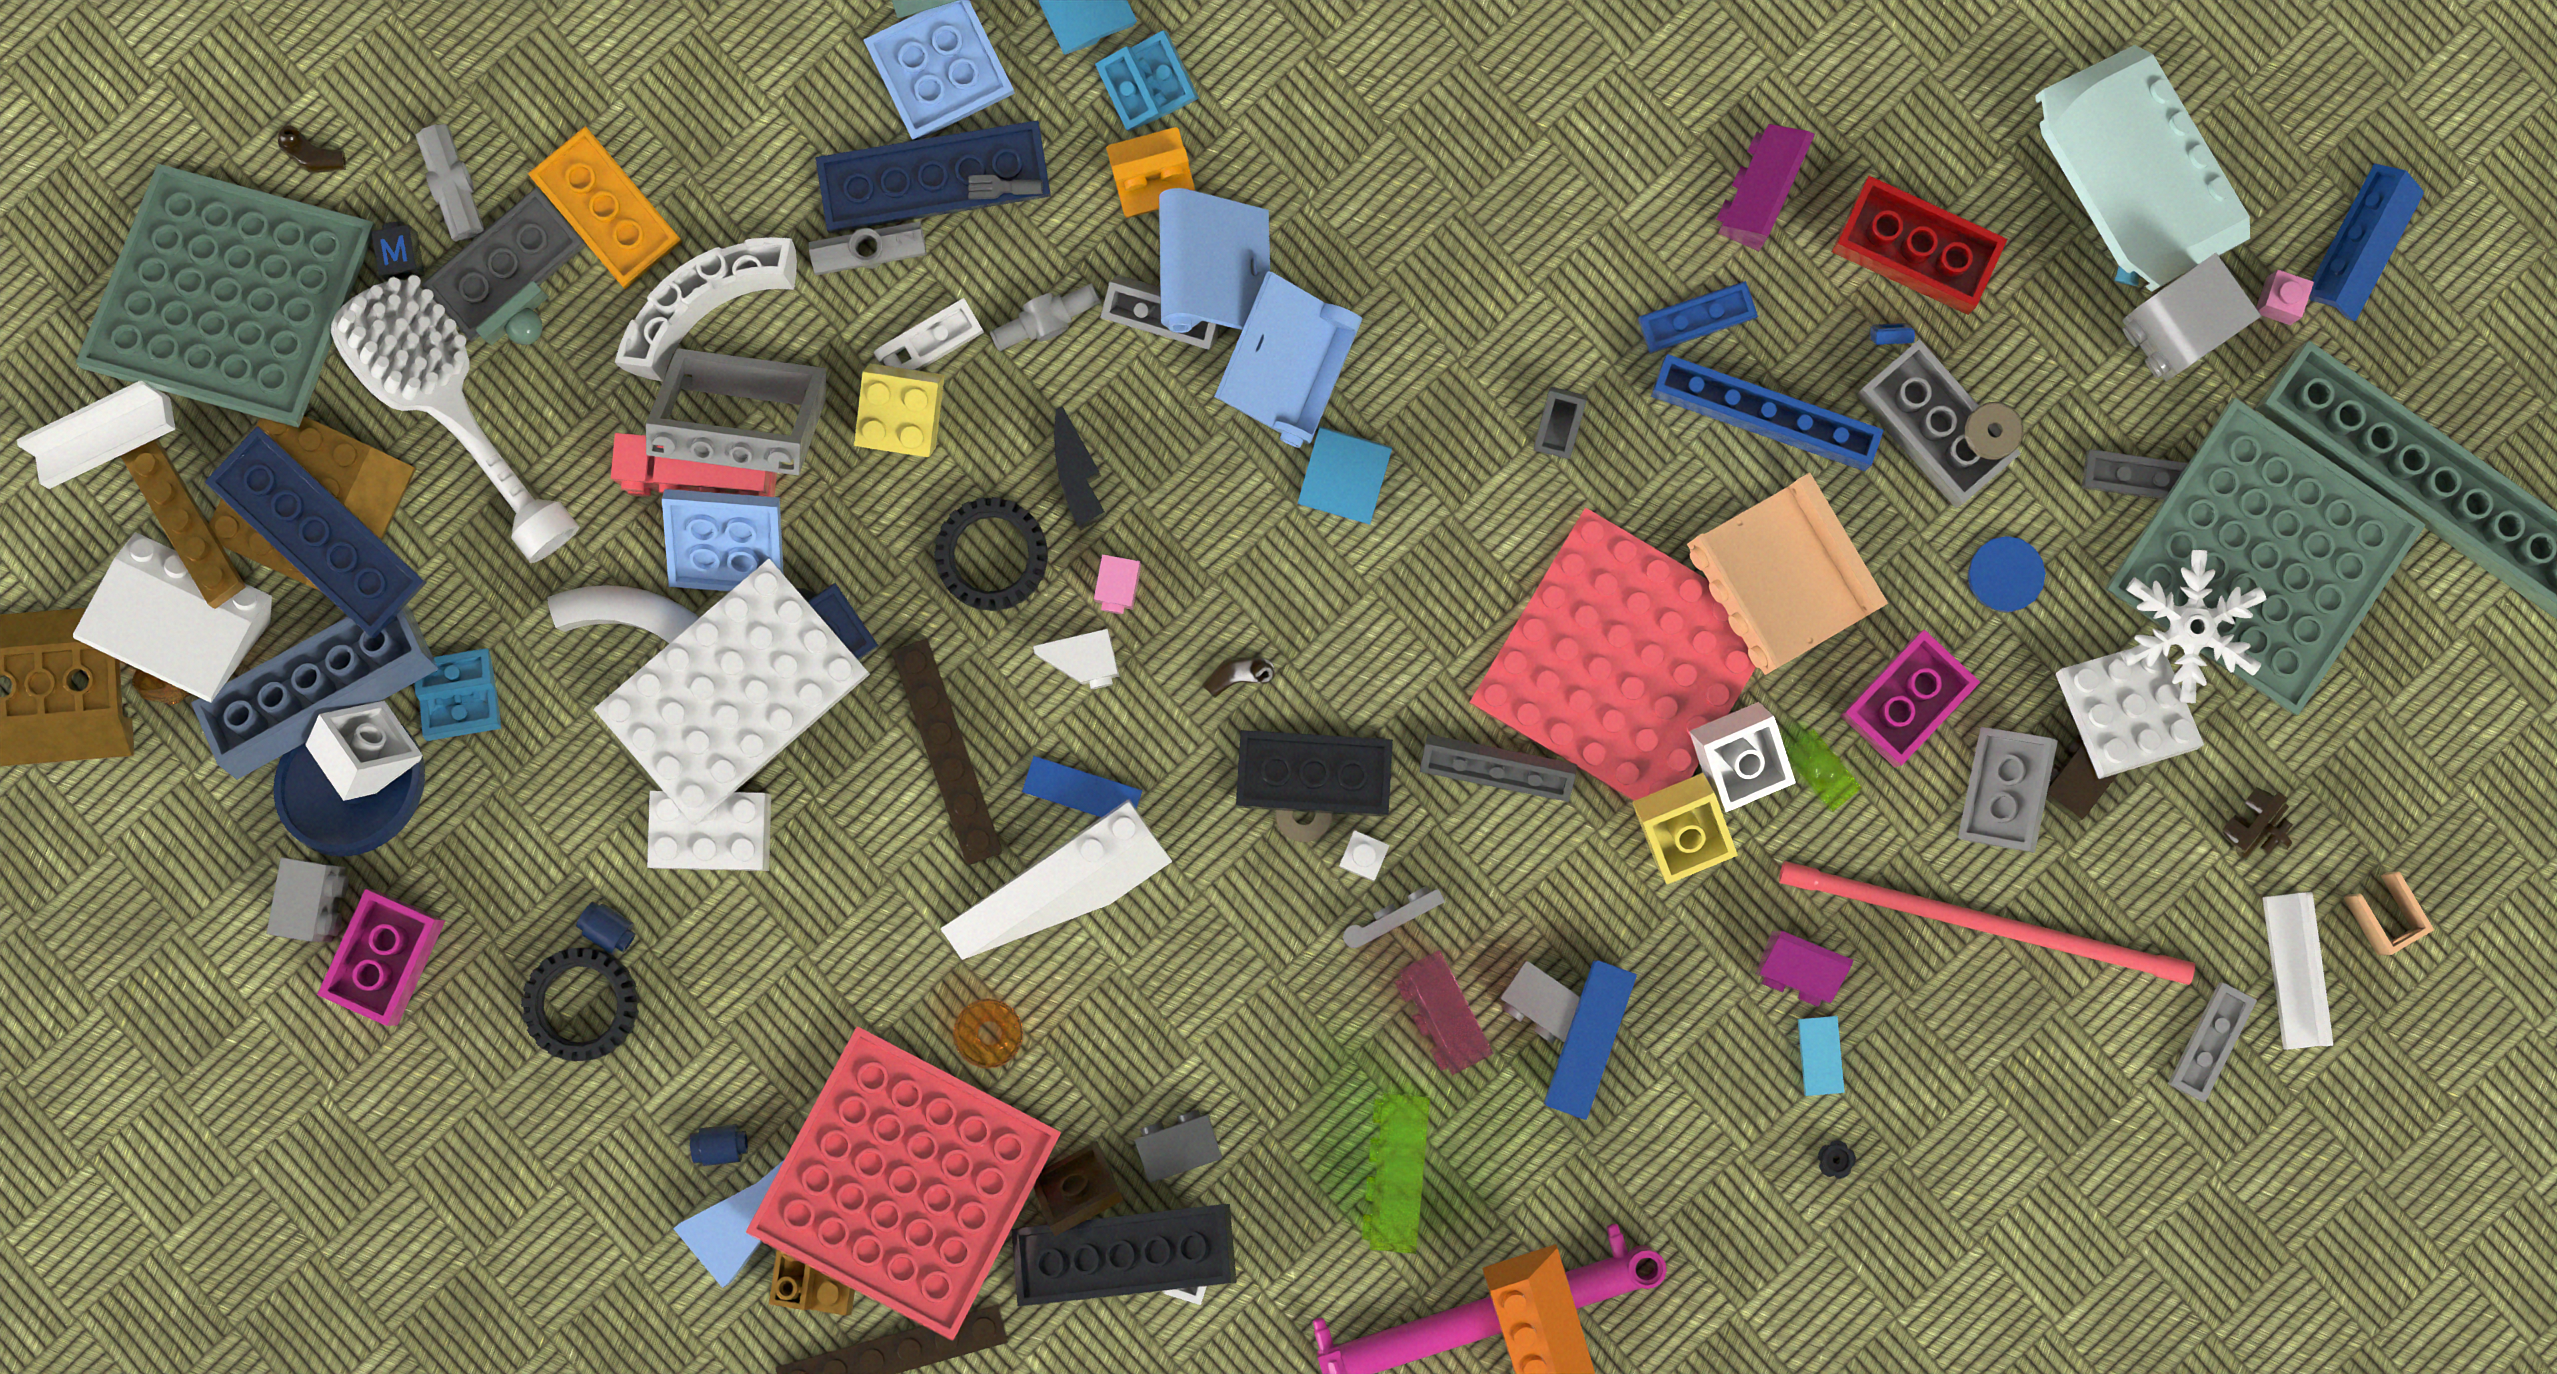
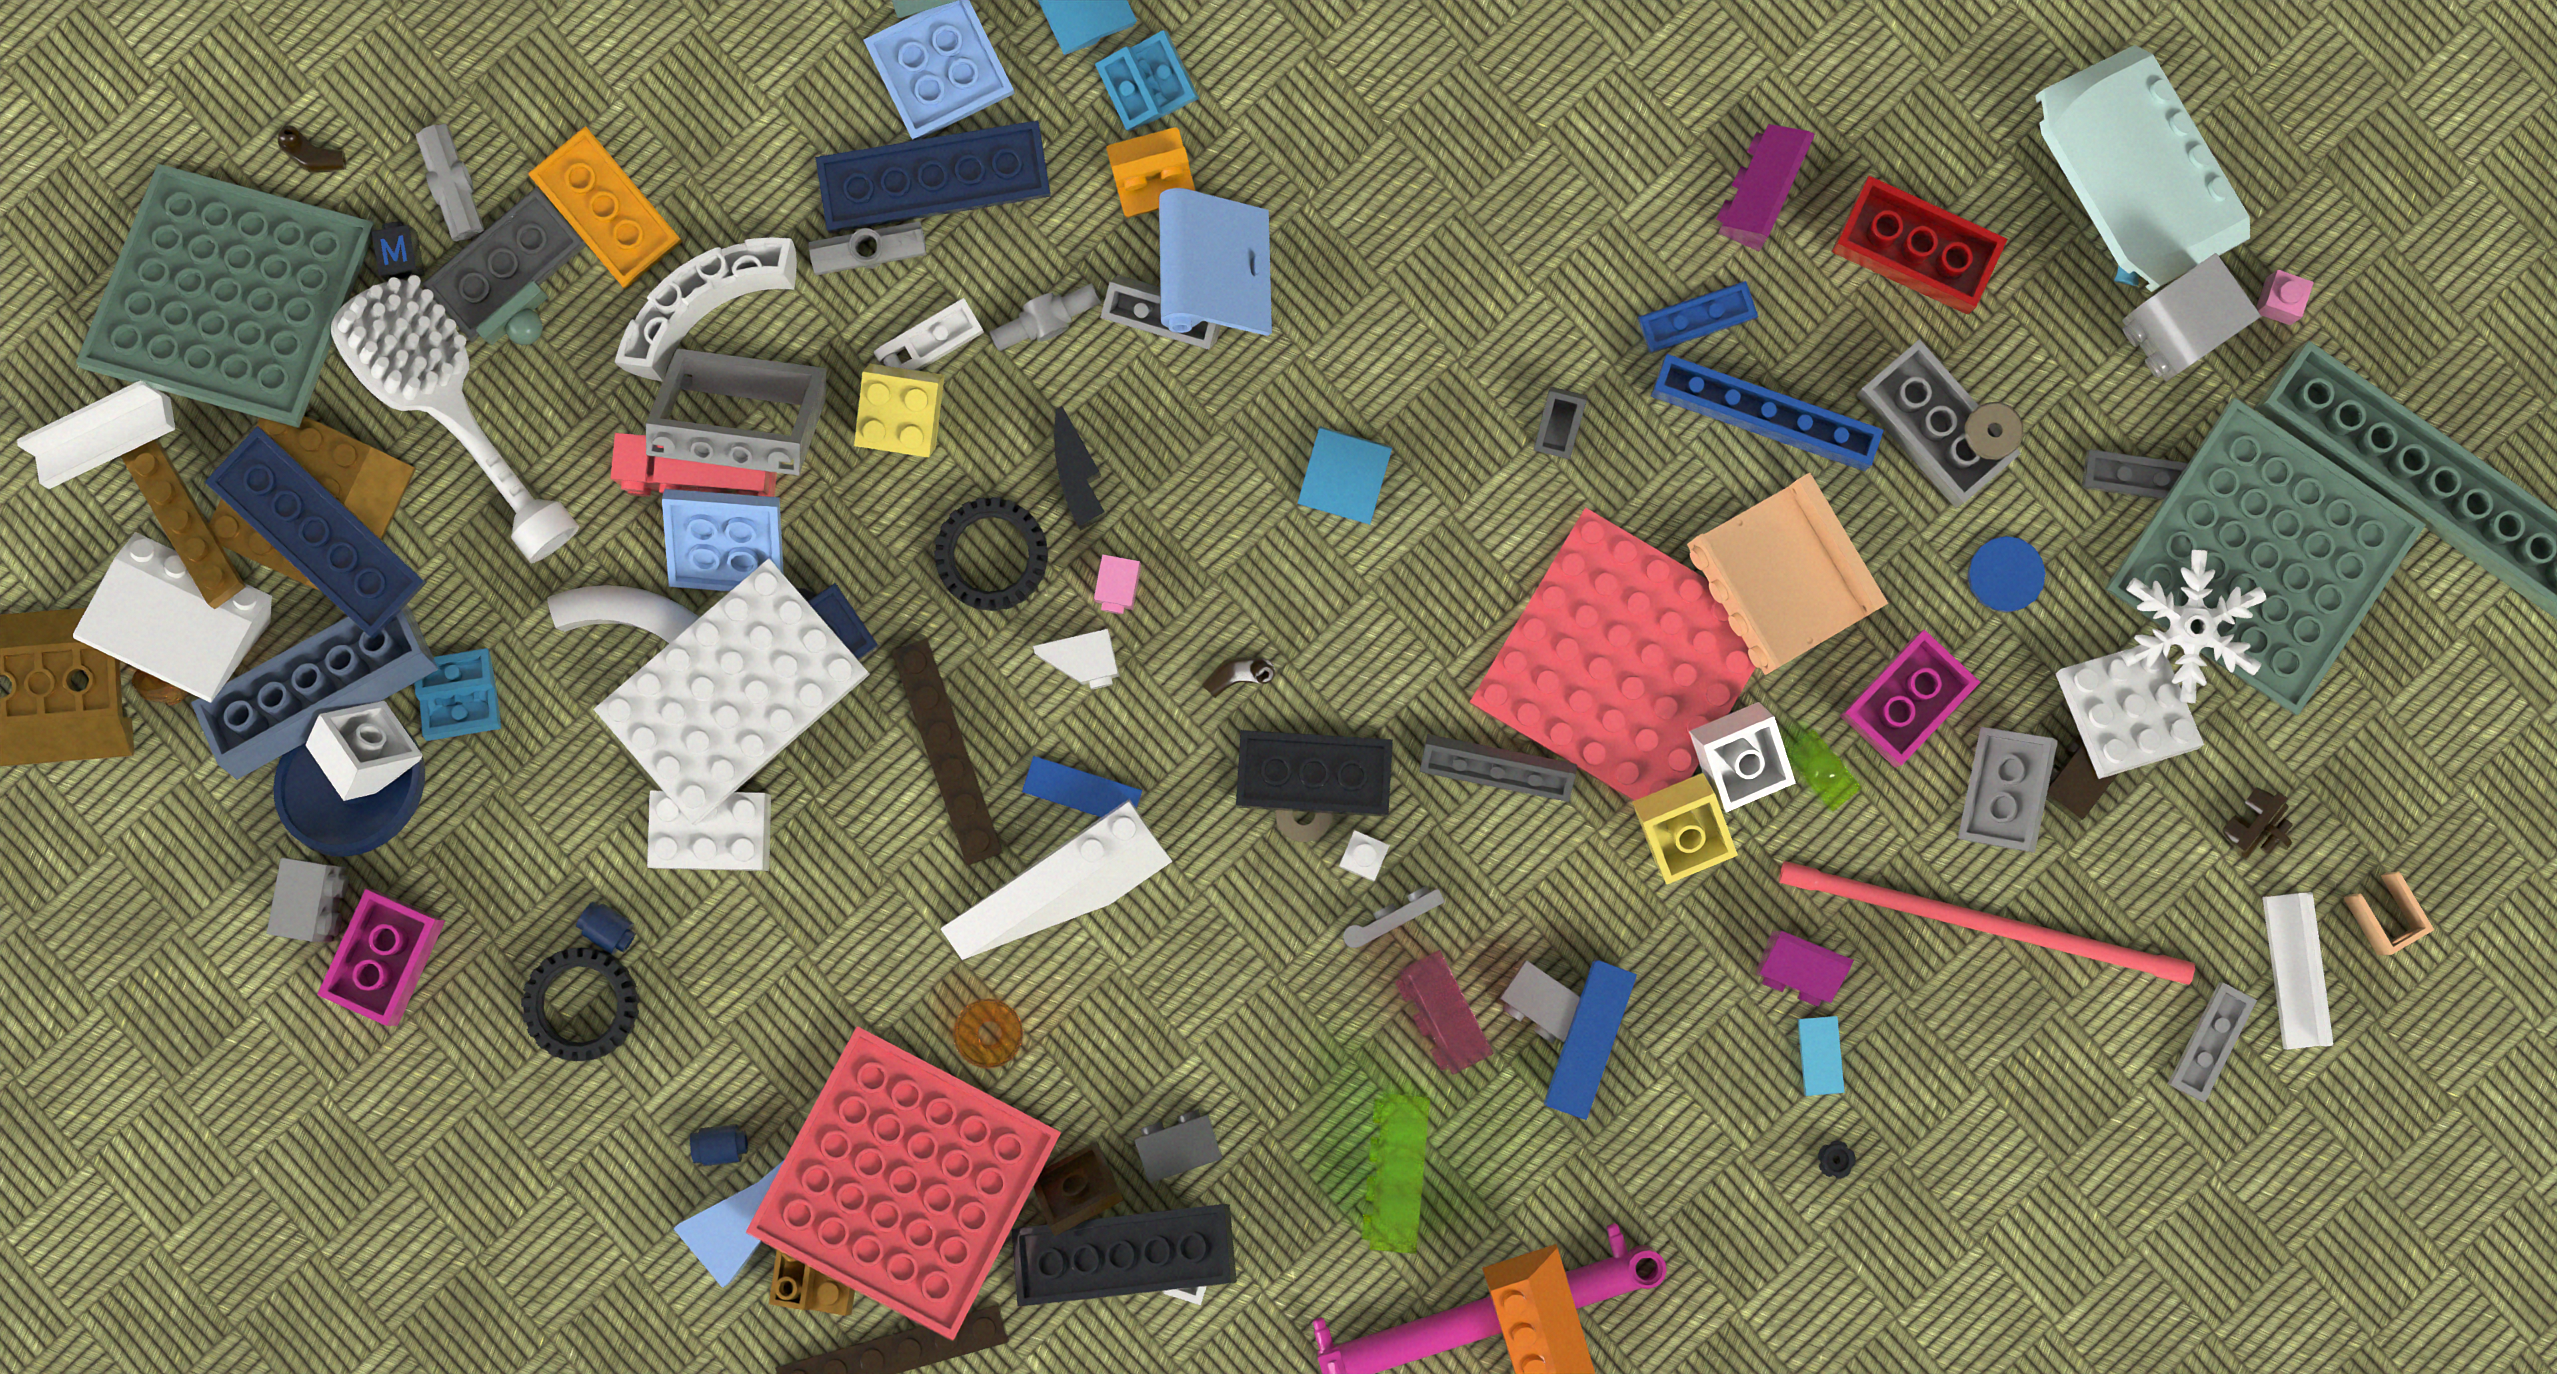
dark grey piece [968,175,1043,200] -> none
light blue door [1214,271,1363,448] -> none
blue tile [1870,323,1915,345] -> none
blue panel [2309,163,2424,321] -> none

